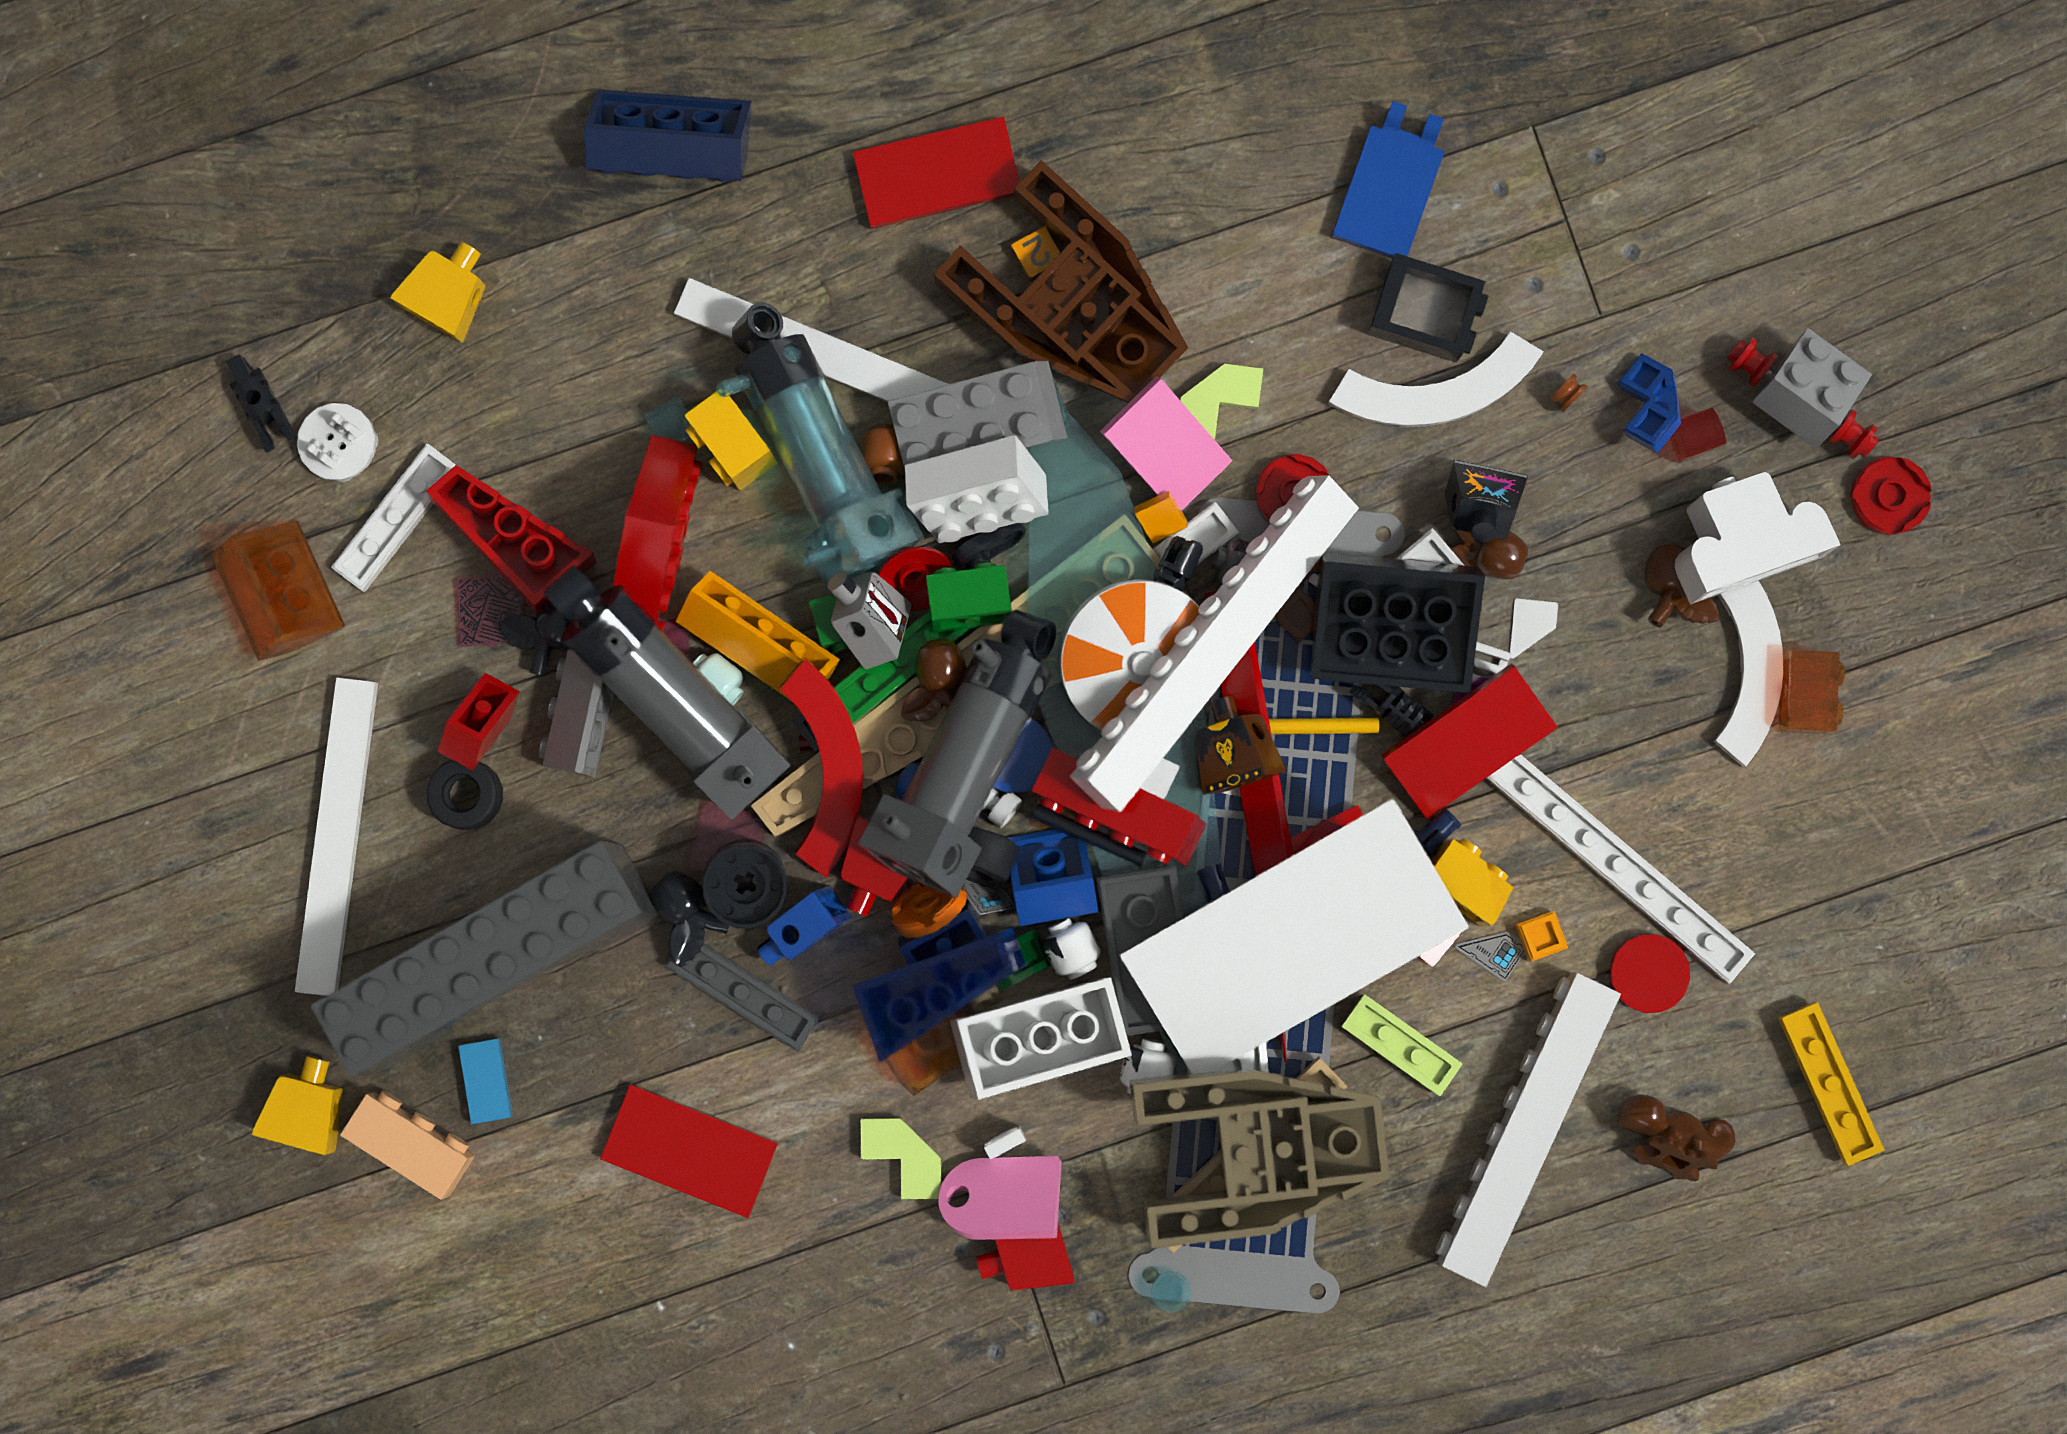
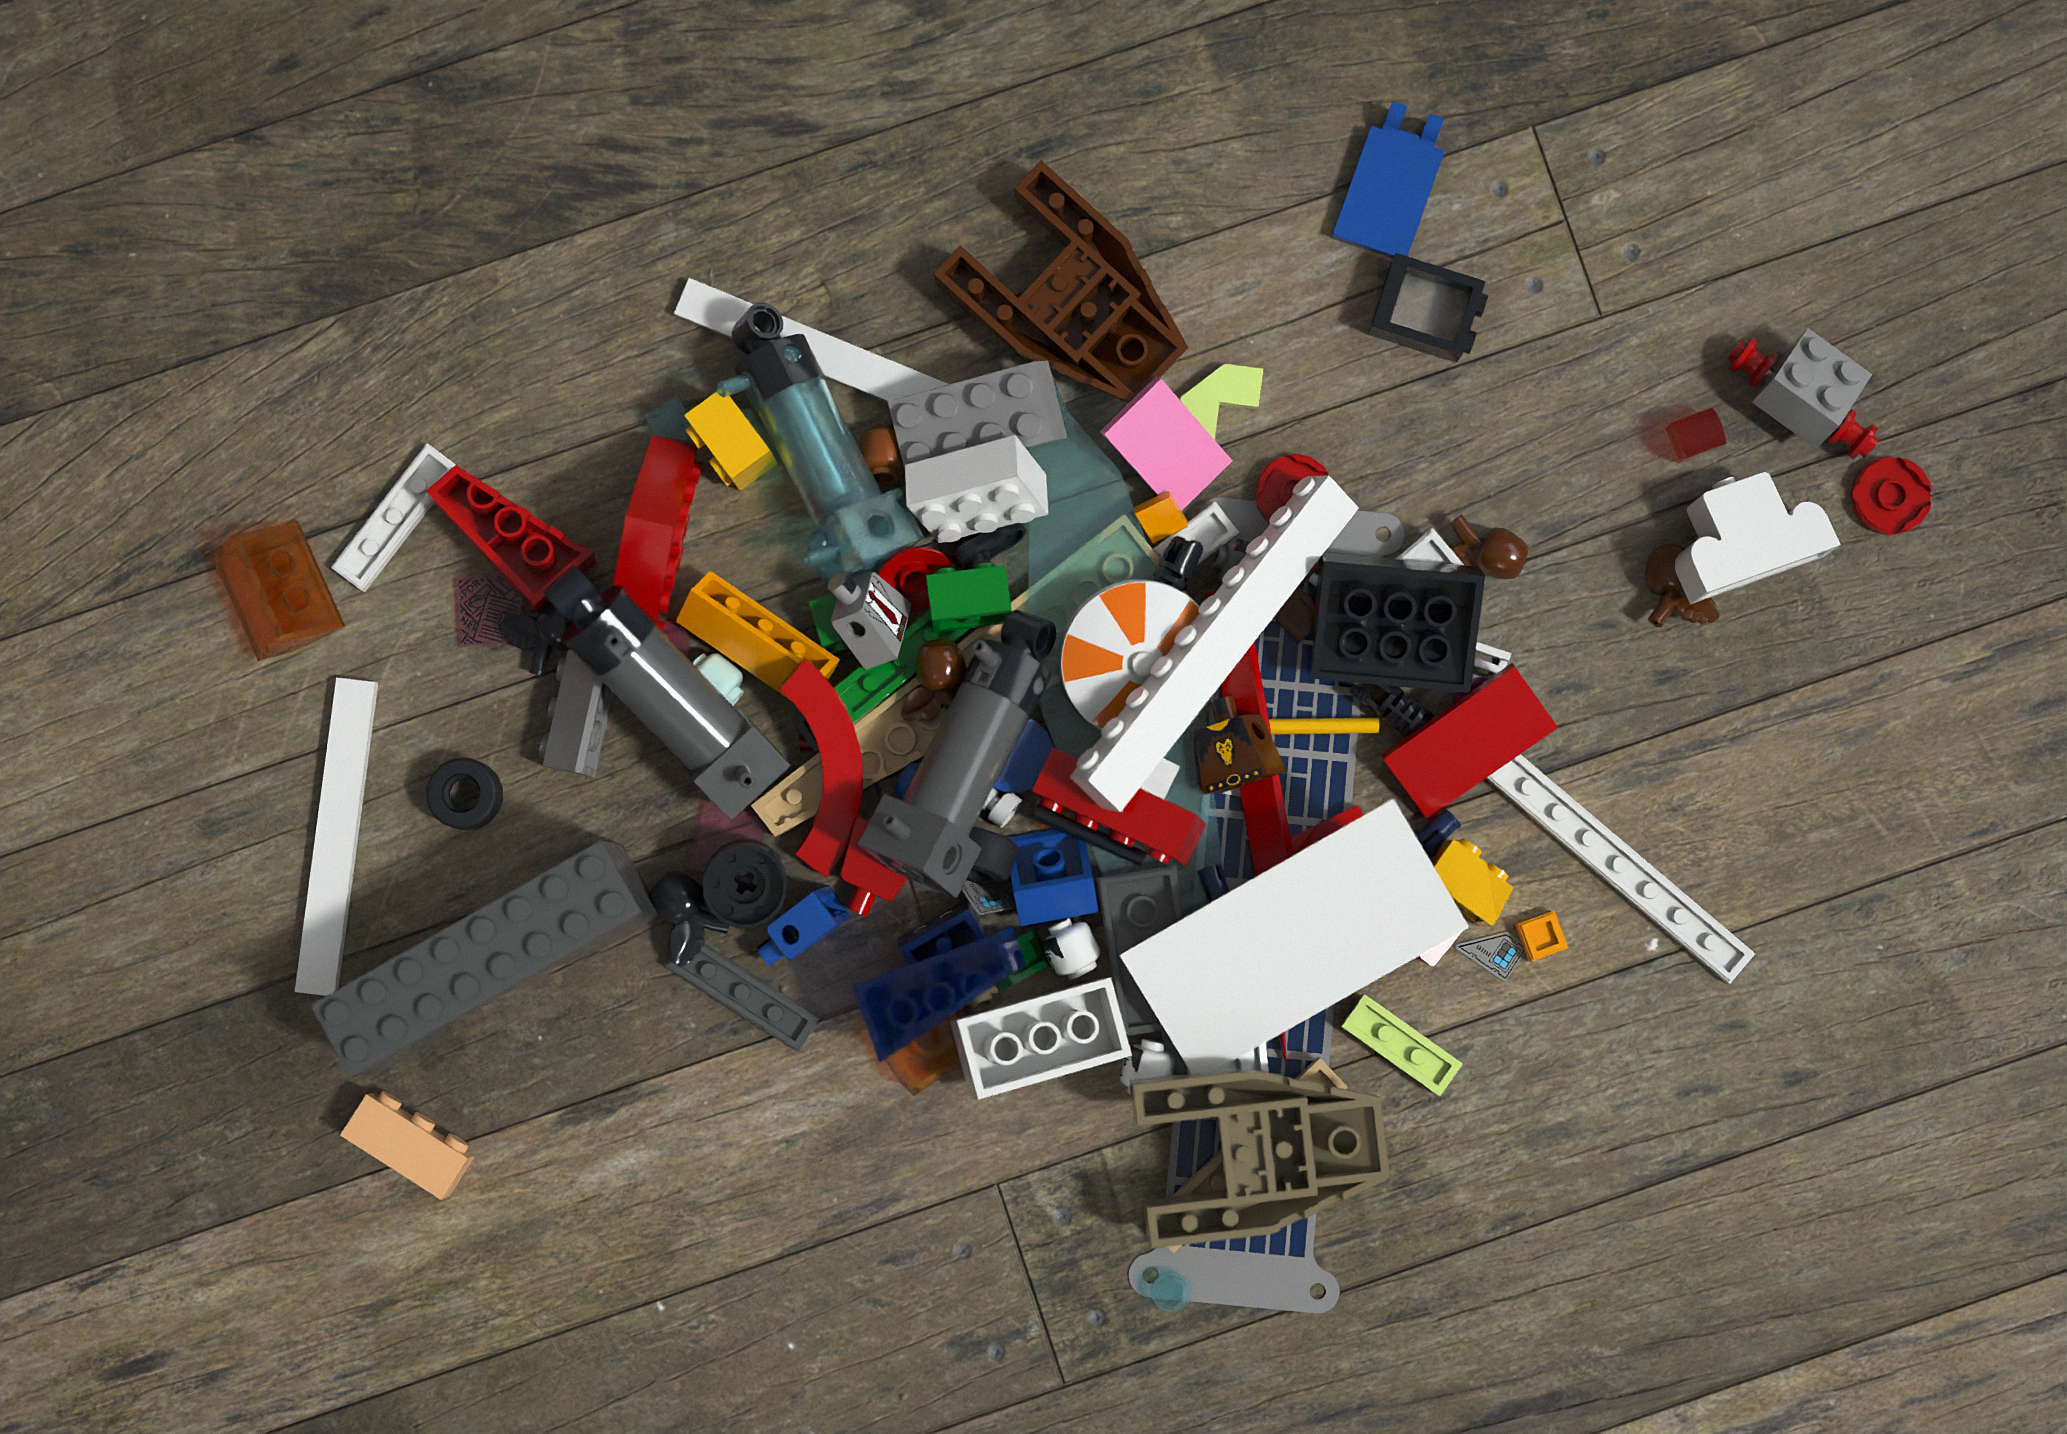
black hinge [226,354,297,453] -> none
yellow torso [252,1055,343,1155] -> none
white plate [297,403,378,482] -> none
yellow torso [390,241,485,343] -> none
red brick [438,673,520,771] -> none
dark azure tile [458,1038,513,1125] -> none
dark blue slope [584,89,751,182] -> none
red tile [600,1084,779,1218] -> none
red tile [853,117,1020,229] -> none
yellowish green tile [861,1118,942,1199] -> none
orange tile [891,883,967,938] -> none
bright pink tile [938,1156,1062,1240] -> none
red torso [976,1222,1075,1290] -> none
white tile [984,1125,1026,1160] -> none
light orange tile [1011,226,1060,281] -> none
white tile [1328,331,1544,427] -> none
white brick [1435,972,1621,1287] -> none
black torso [1445,459,1528,543] -> none
white sticker [1510,598,1558,659] -> none
dark orange bush [1549,374,1588,412] -> none
red tile [1609,934,1690,1013] -> none
reddish brown animal [1616,1095,1736,1182] -> none
blue tile [1617,353,1682,454] -> none
white tile [1713,581,1783,767] -> none
yellow plate [1778,1002,1885,1166] -> none
clear orange brick [1779,650,1845,734] -> none

